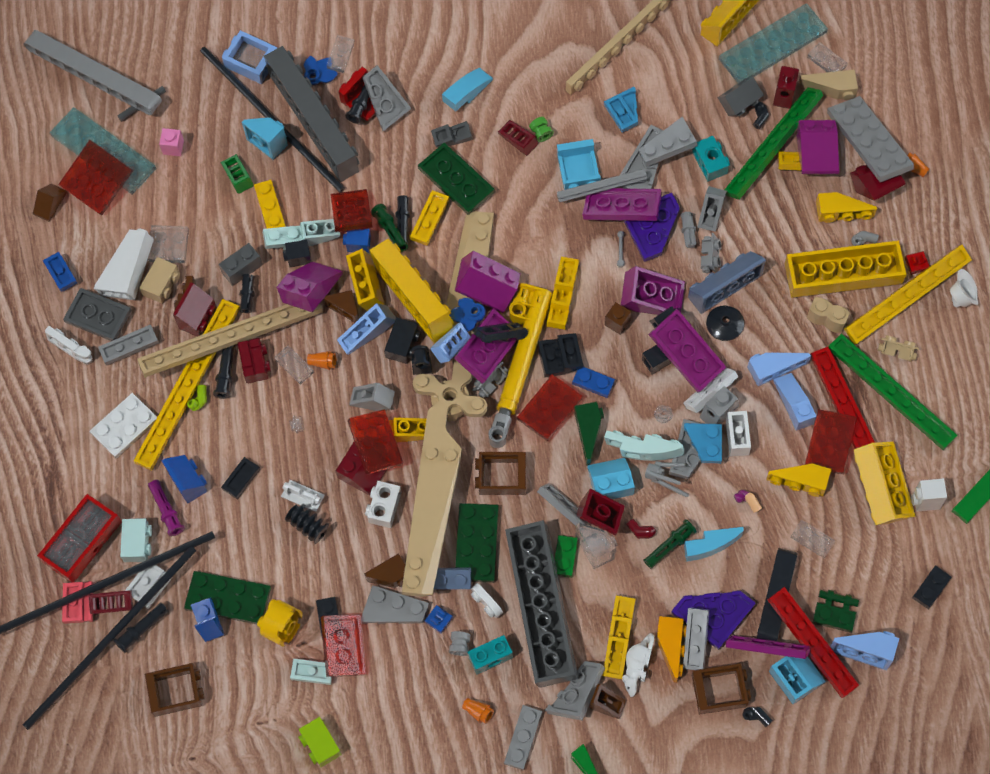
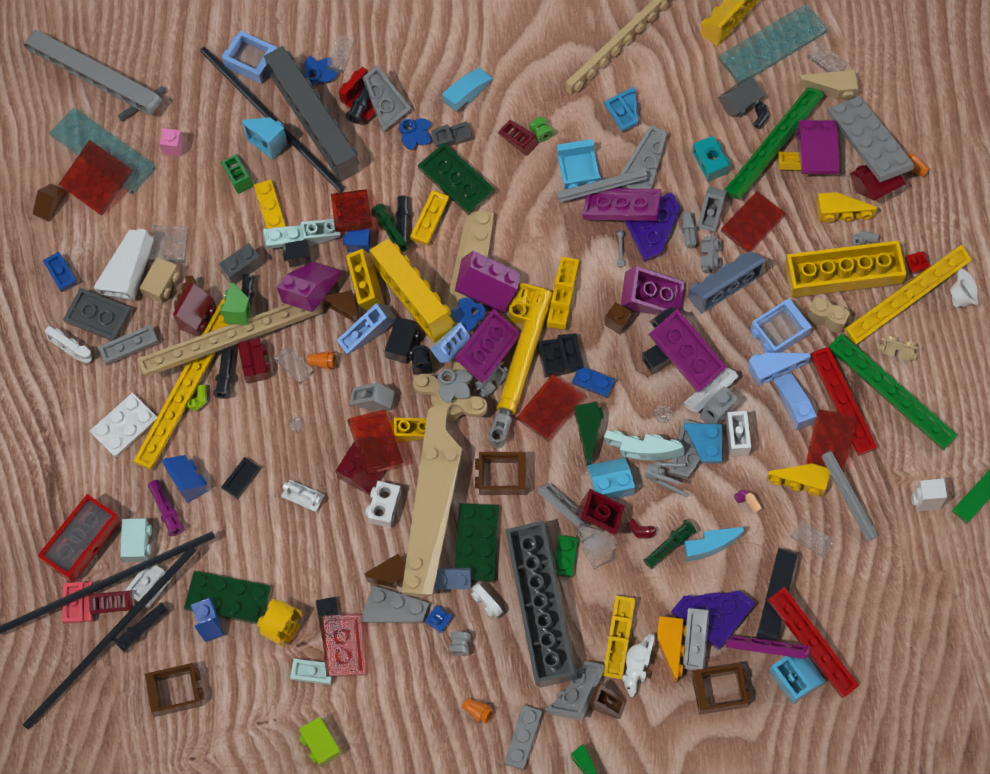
black piece [285,504,329,544] -> none
teal brick [467,635,513,675] -> none
black hinge [474,322,528,343] -> none
light grey wing [639,117,697,167] -> none
black dish [706,305,744,341] -> none
black arm [742,707,773,727] -> none
dark red torso [773,66,799,109] -> none
dark green plate [812,590,859,633] -> none
light blue slope [830,631,899,671] -> none
yellow slope [853,441,916,525] -> none
black plate [912,565,952,610] -> none
none -> bright green slope [220,283,251,325]
none -> blue plate [399,118,431,150]
none -> light grey plate [438,369,472,403]
none -> clear red plate [721,191,785,253]
none -> window [750,298,812,353]
none -> light grey axle [822,451,877,541]

